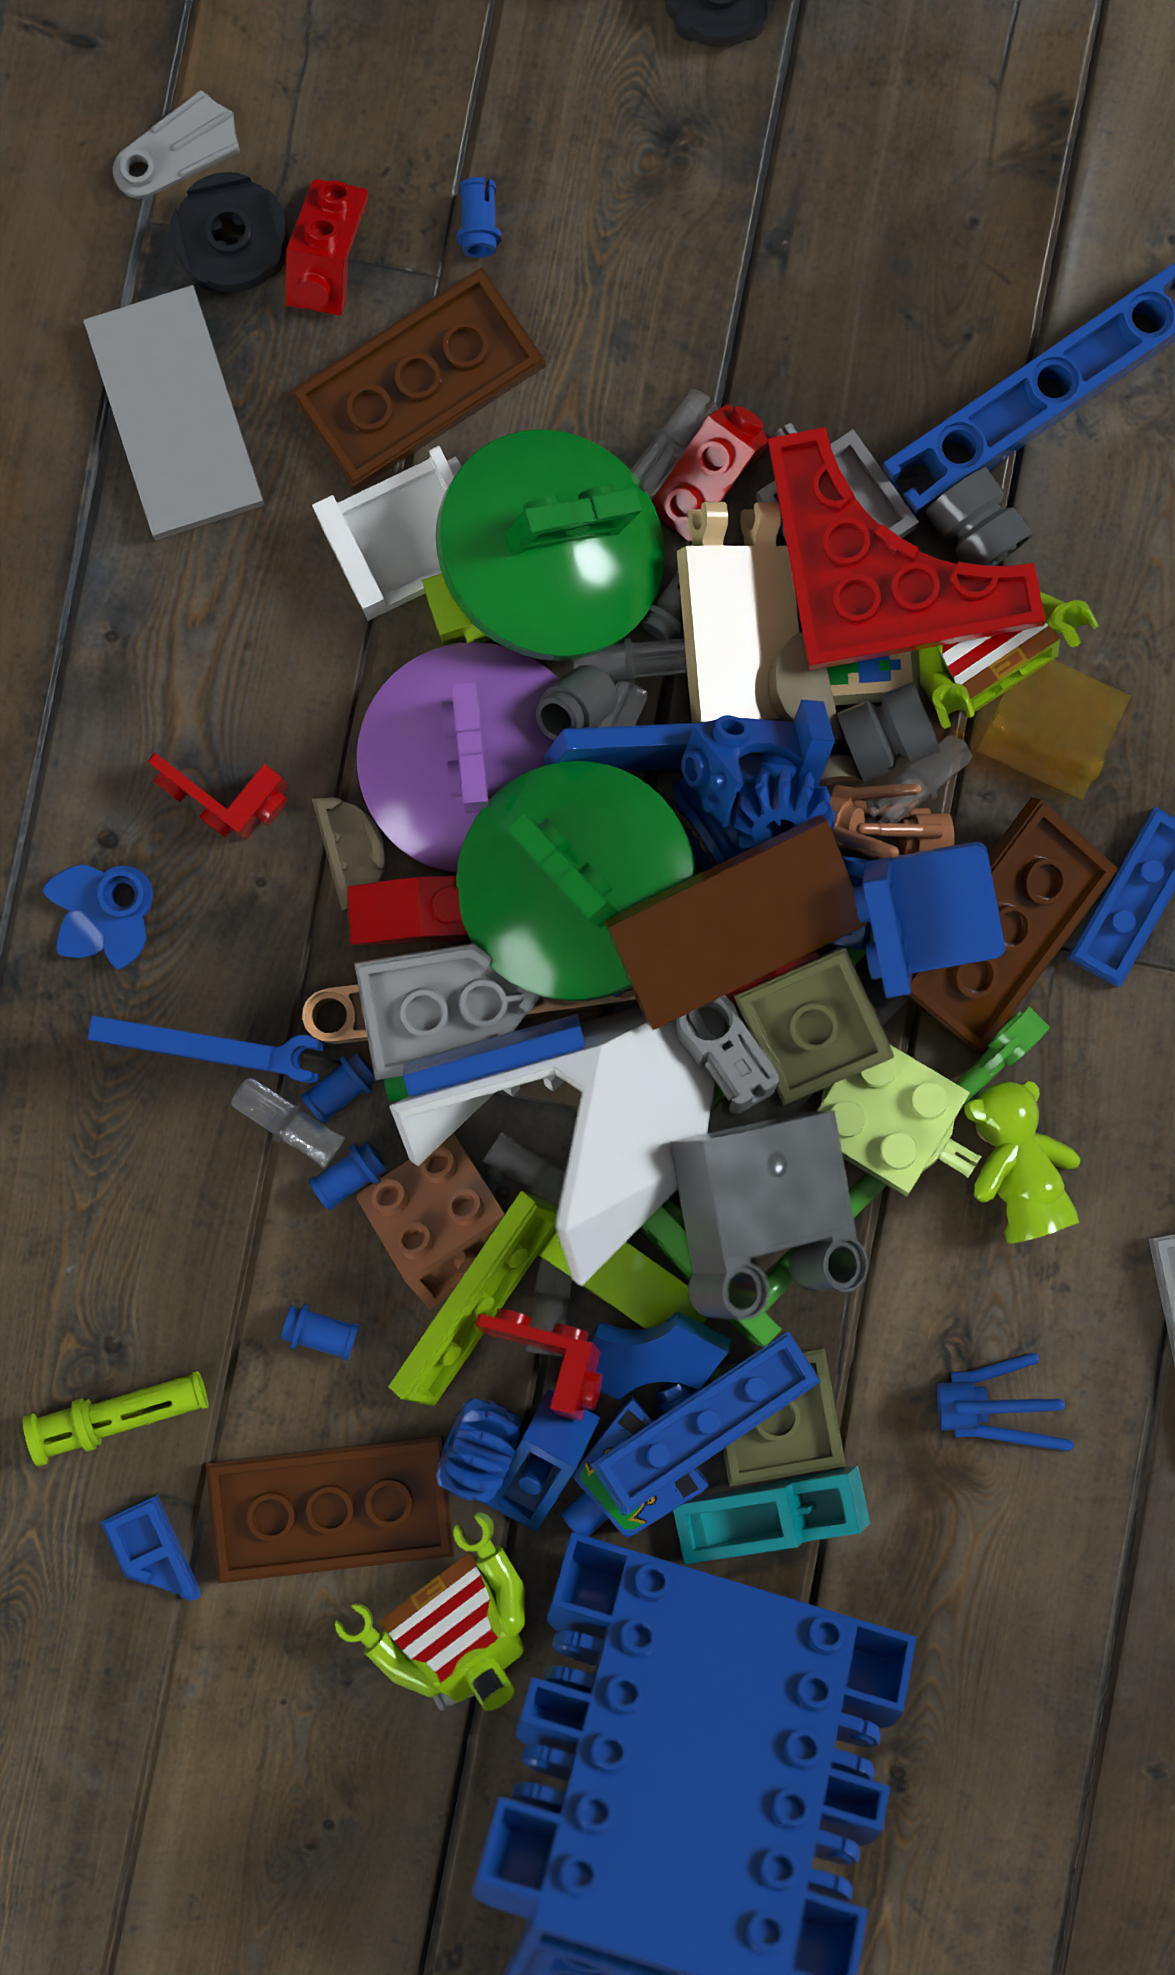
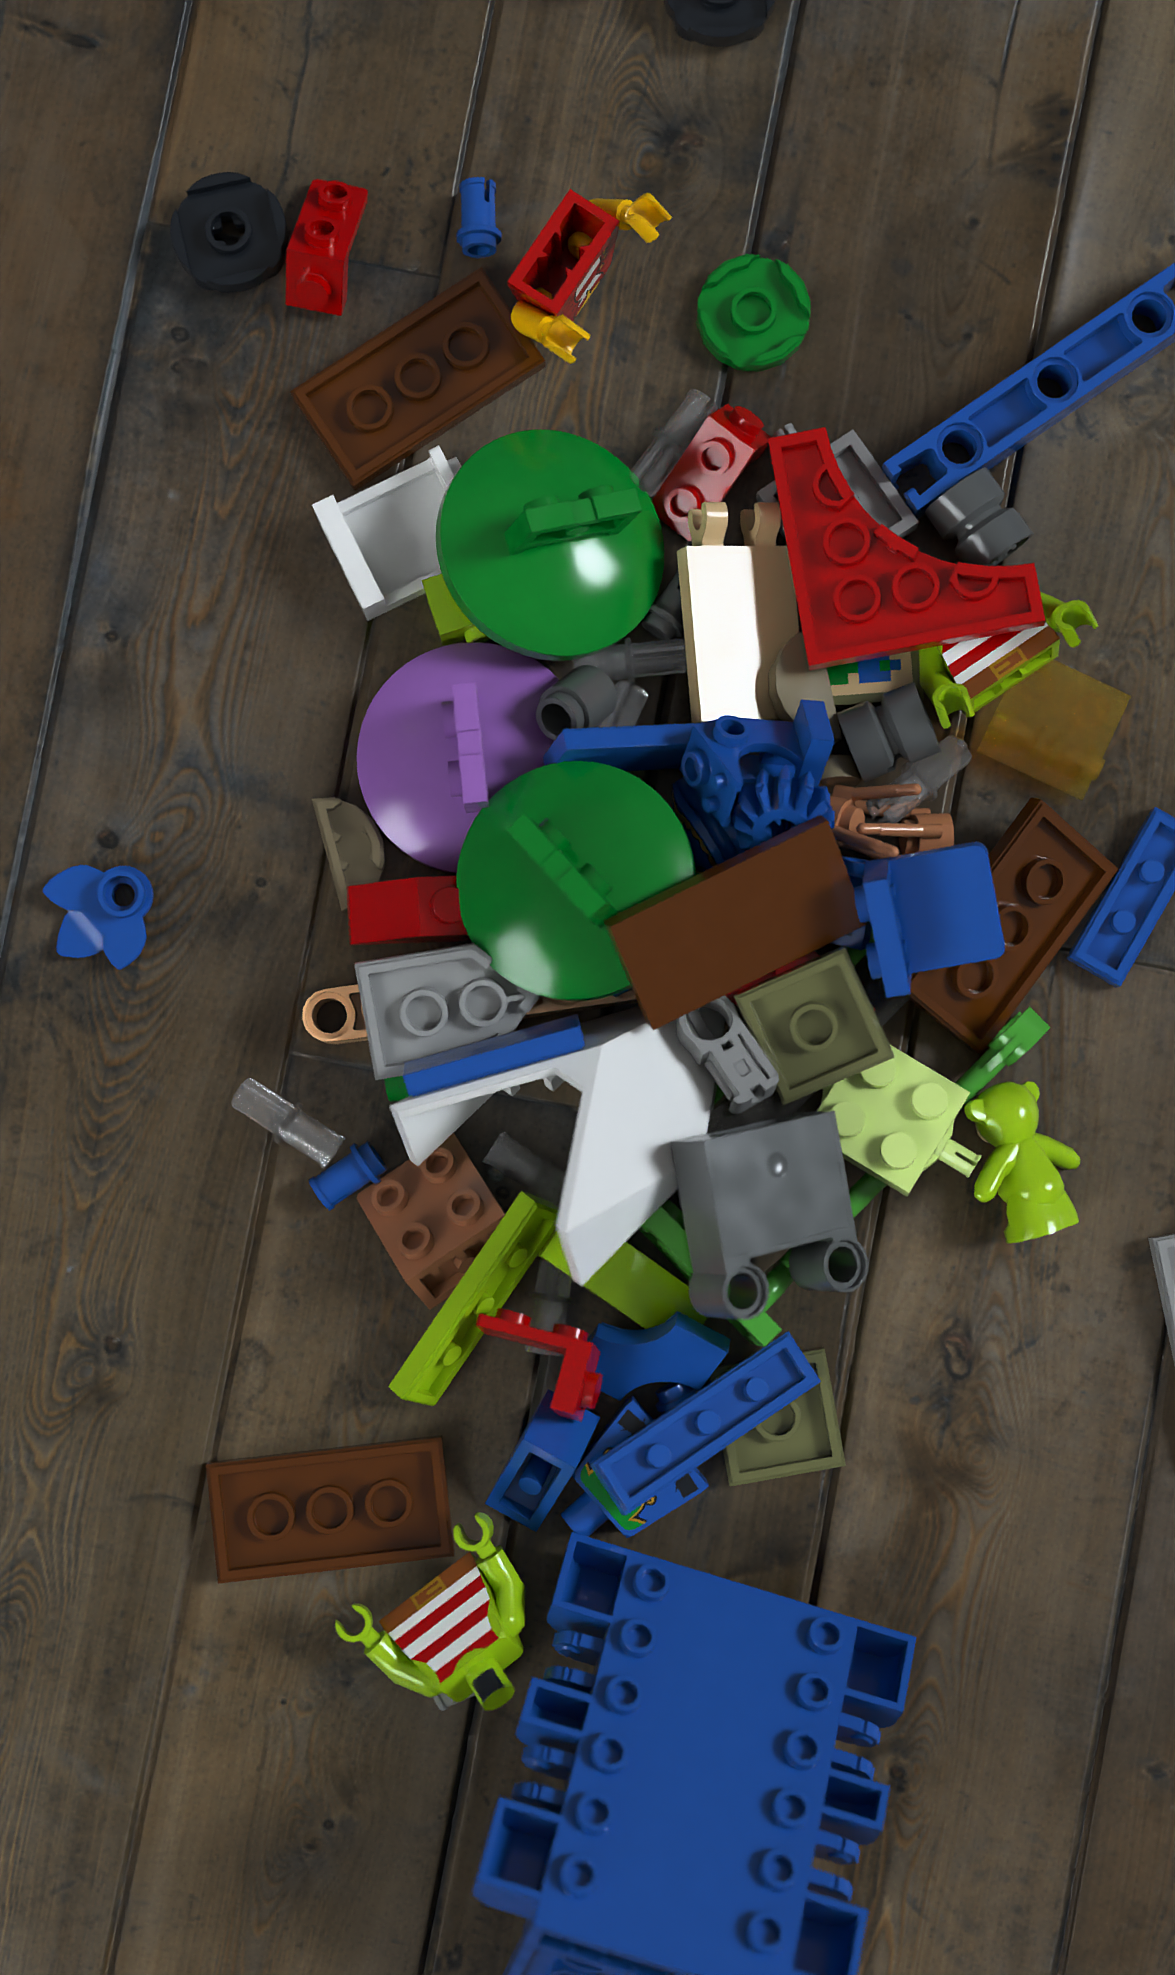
lime pin [23,1371,209,1467] -> none
light grey tile [83,285,265,541] -> none
blue tile [88,1016,326,1083] -> none
blue tile [100,1494,202,1601] -> none
light grey piece [113,90,240,199] -> none
red bracket [147,752,289,840] -> none
blue pin [280,1303,359,1361] -> none
blue pin [301,1052,378,1125] -> none
blue gear [436,1398,521,1503] -> none
teal slope [673,1465,871,1565] -> none
blue plant [937,1353,1074,1451] -> none
none -> torso [507,189,672,364]
none -> green tile [696,254,811,372]

